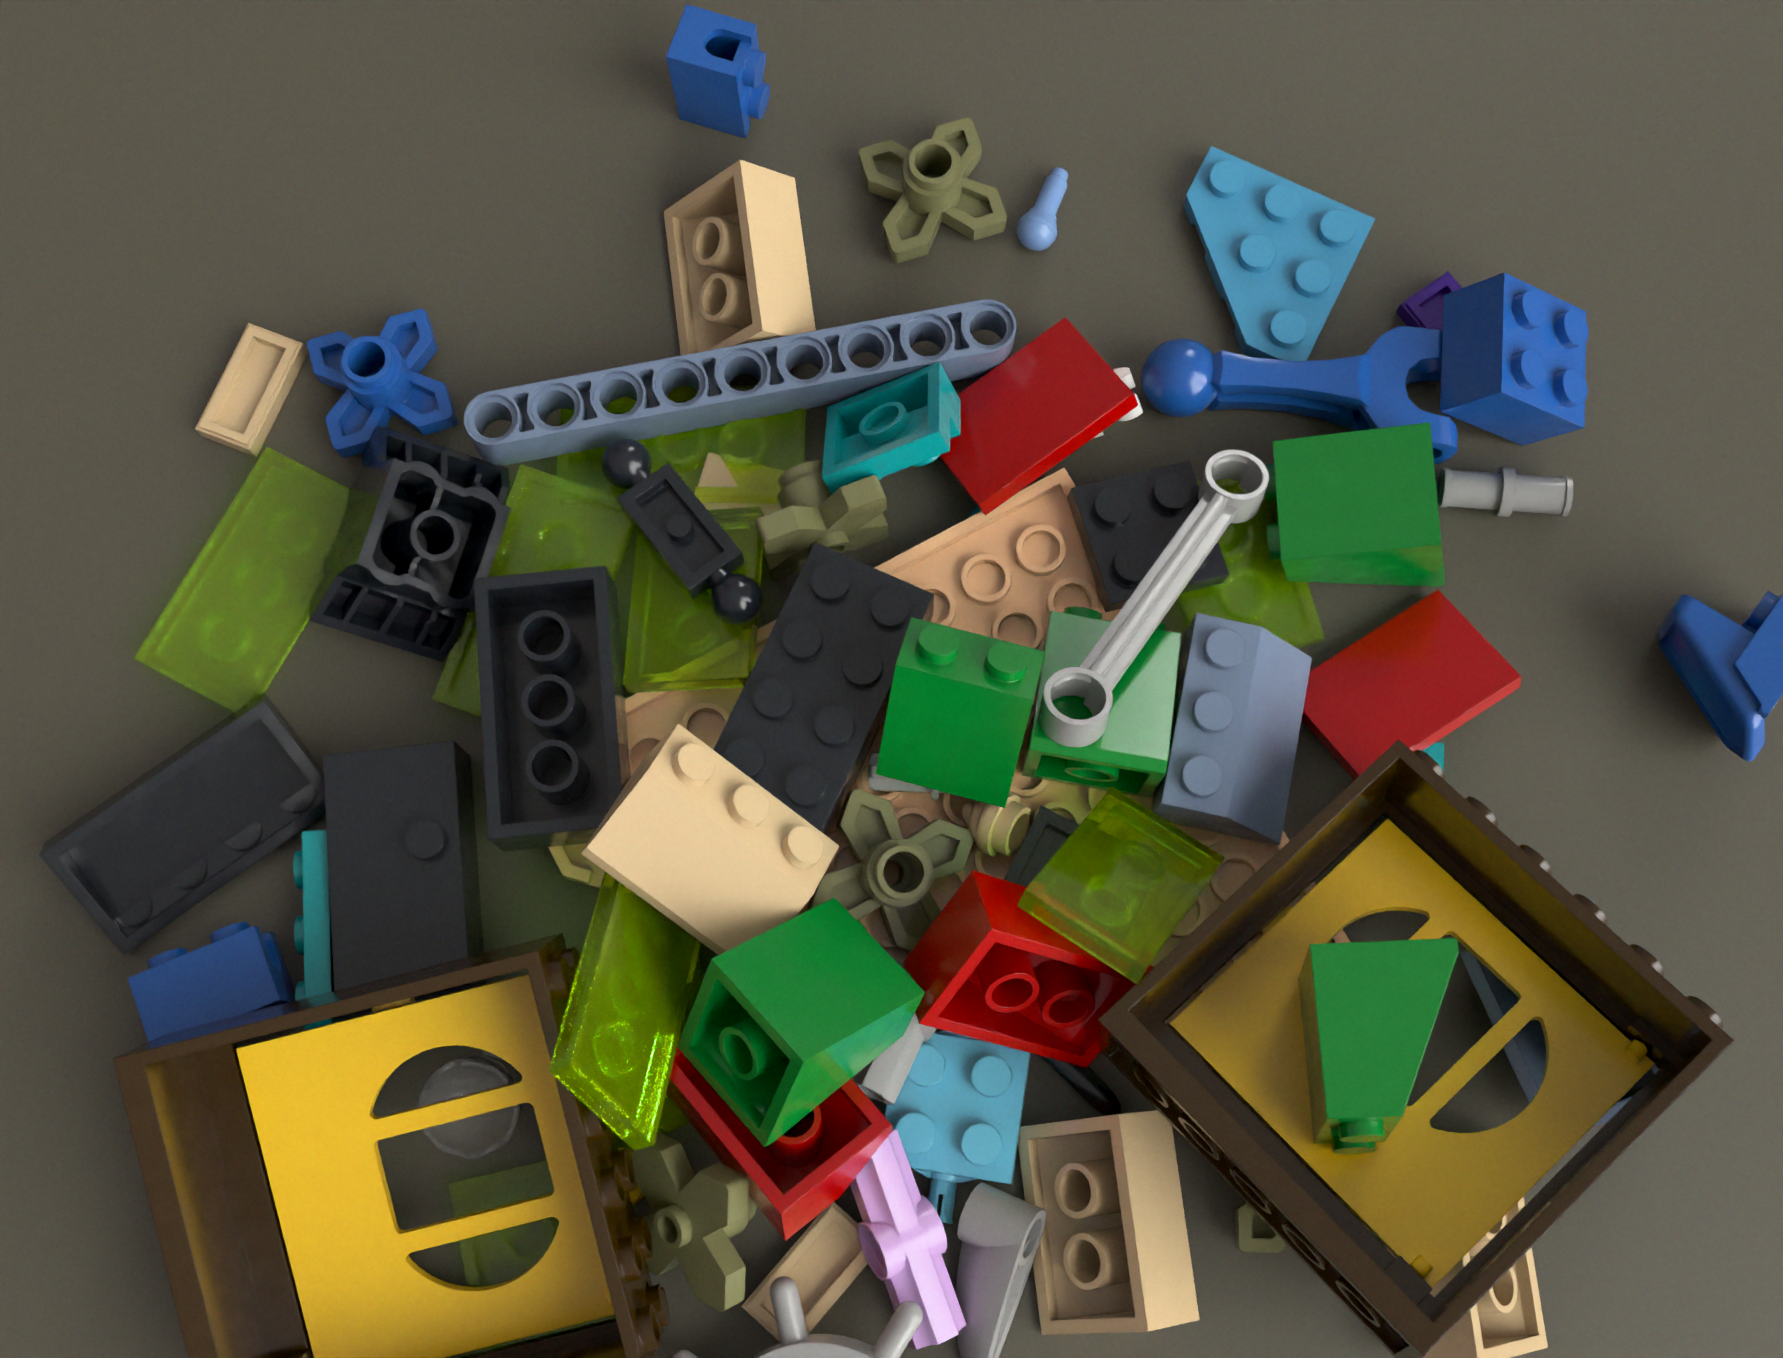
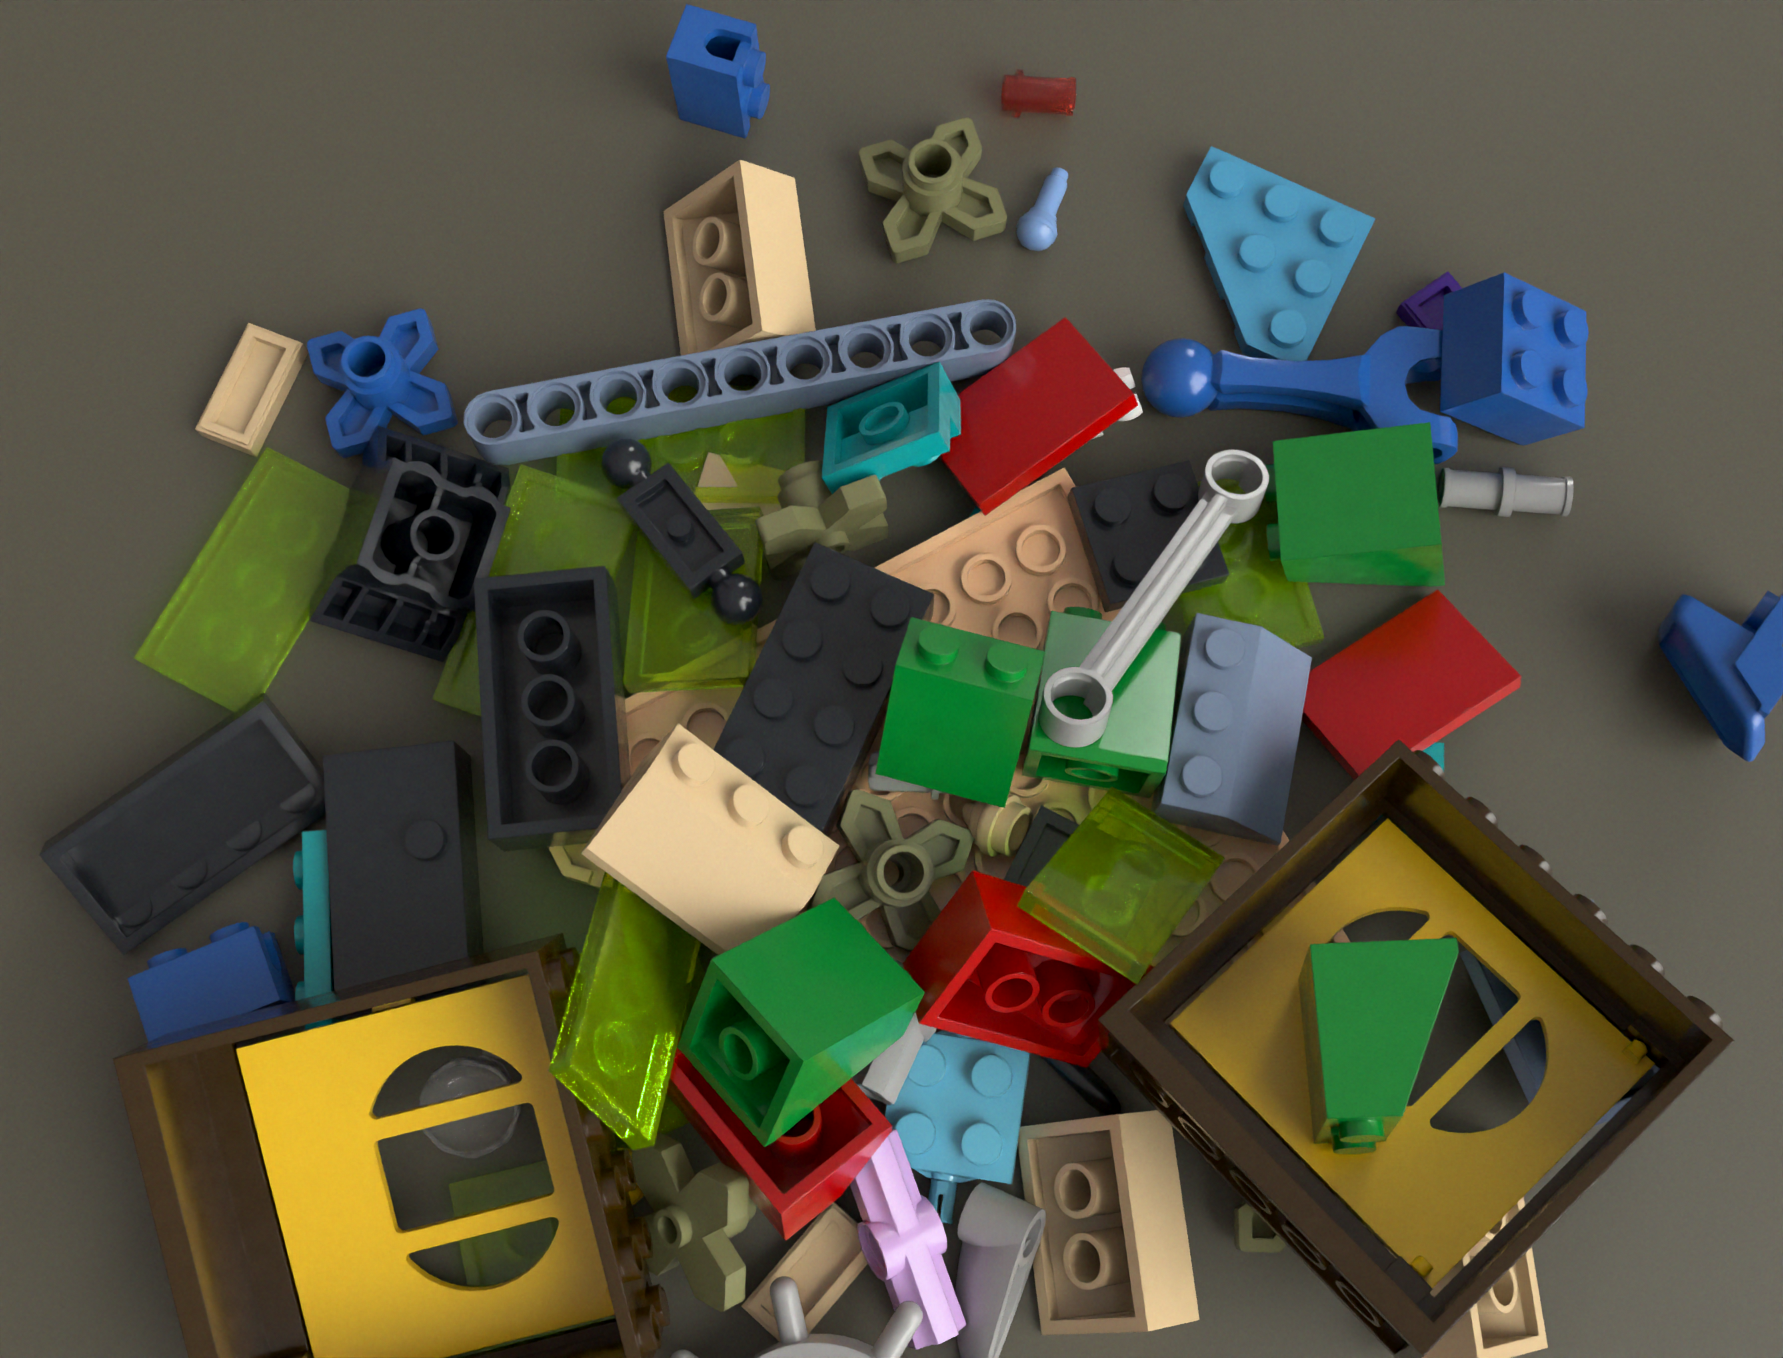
none -> clear red pin [1001,69,1076,118]

